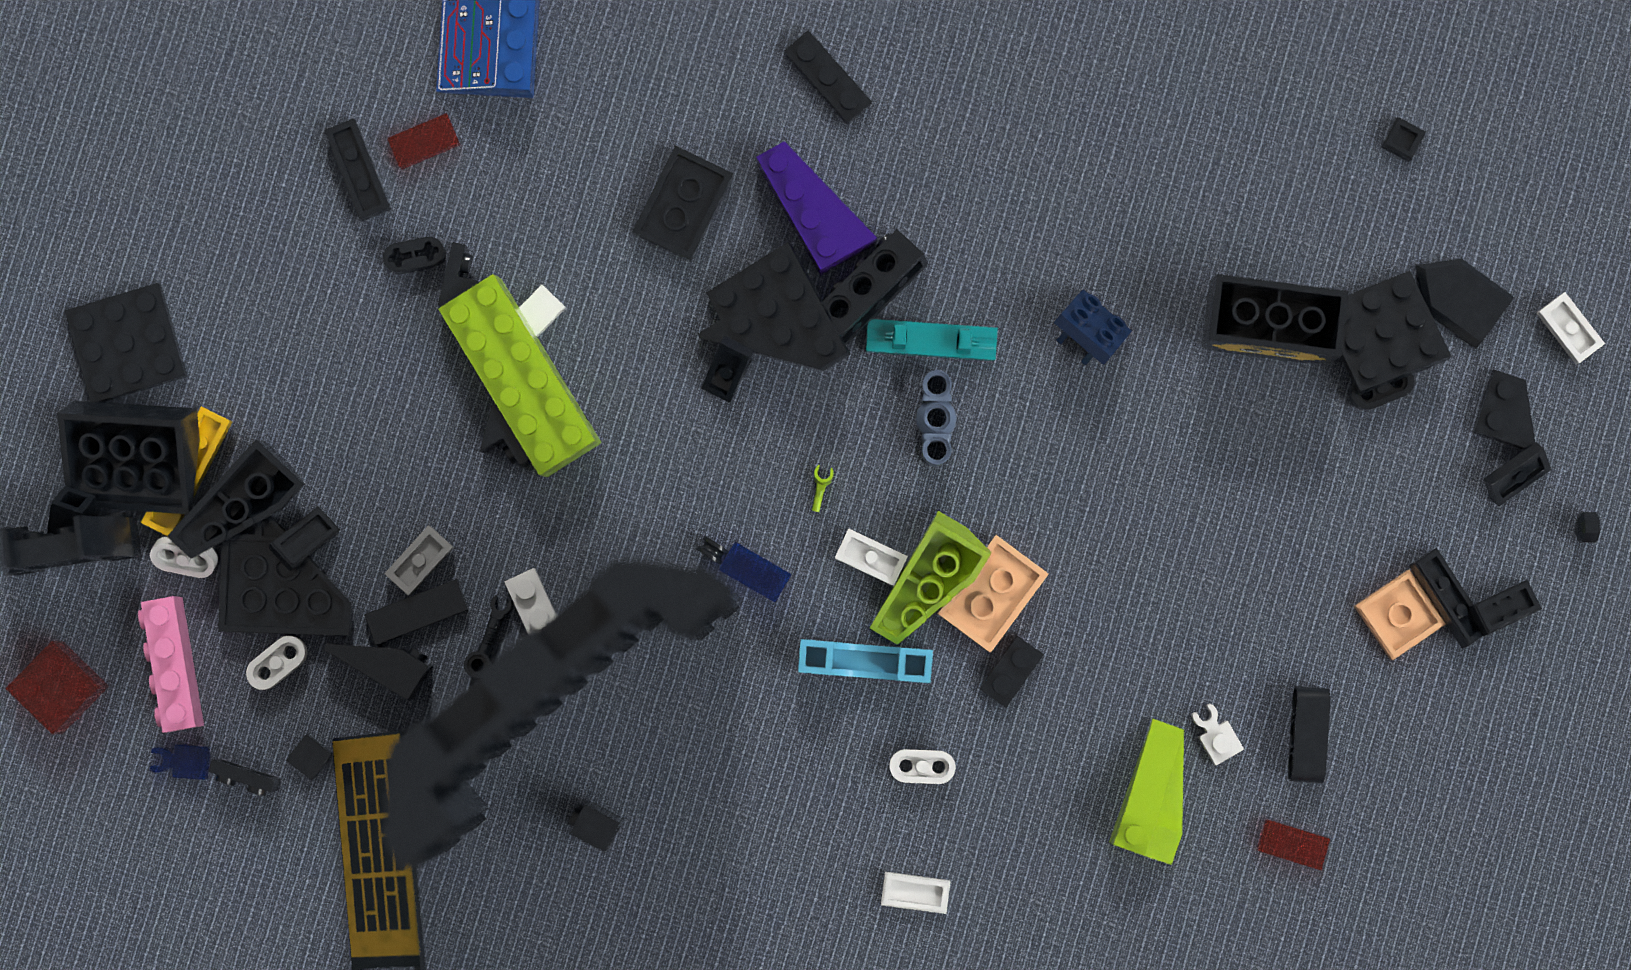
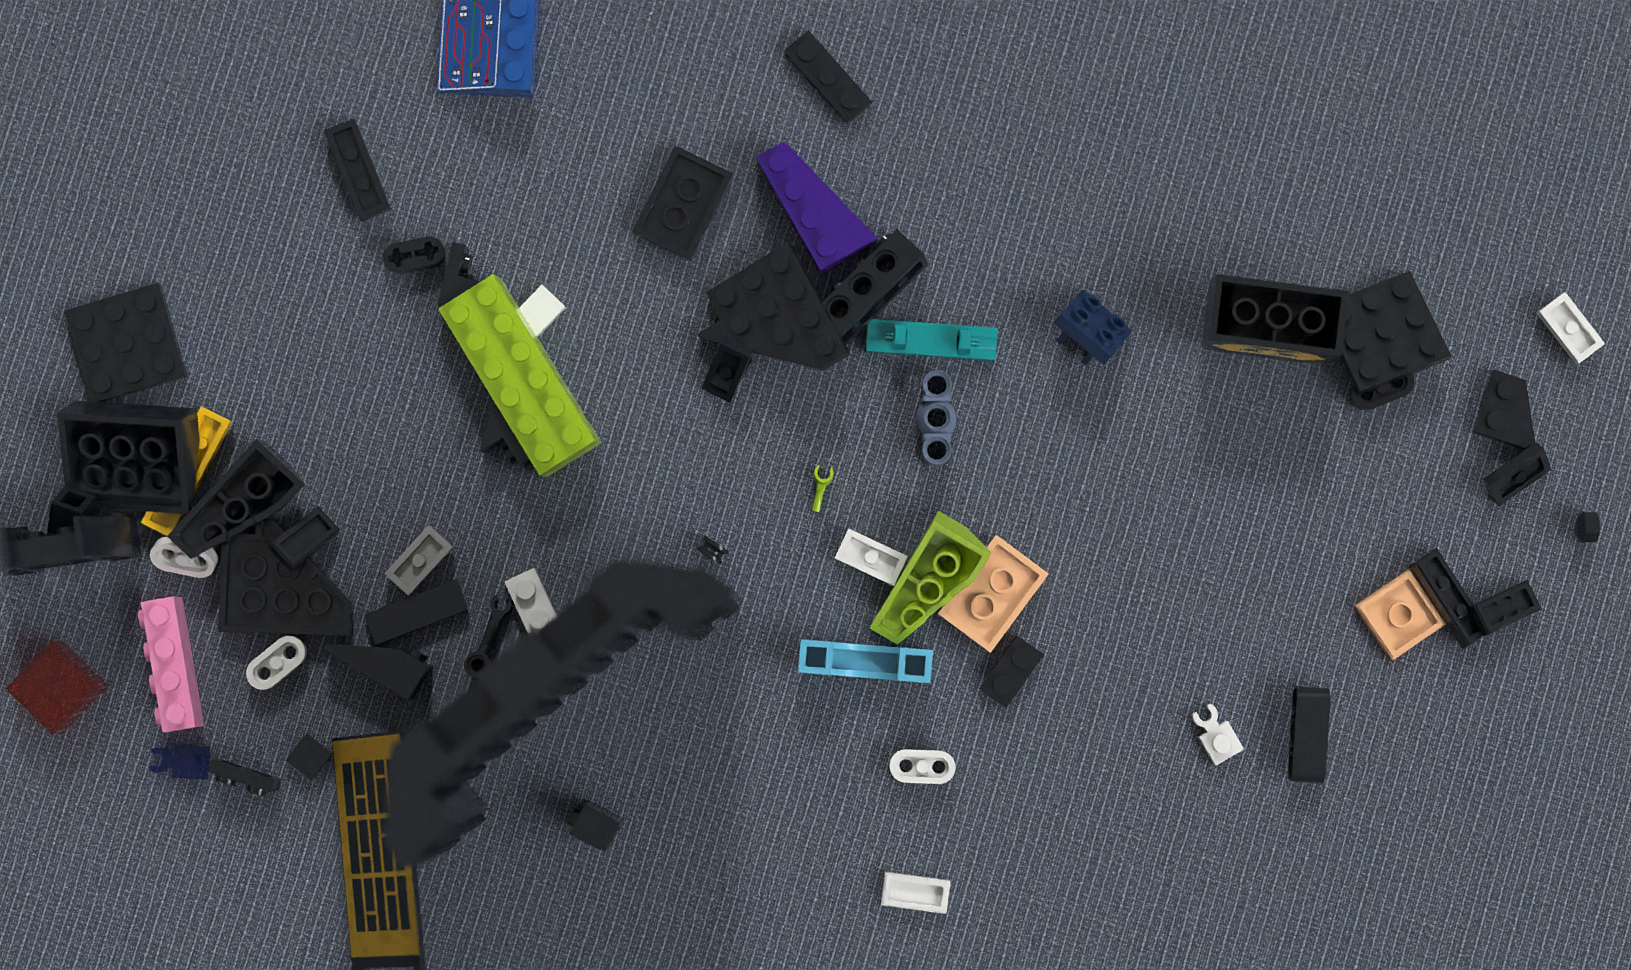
clear red plate [387,113,461,170] -> none
clear blue plate [719,542,792,603] -> none
lime wedge [1109,719,1184,865] -> none
clear red plate [1256,819,1331,870] -> none
black tile [1381,117,1426,162] -> none
black tile [1416,258,1514,349] -> none

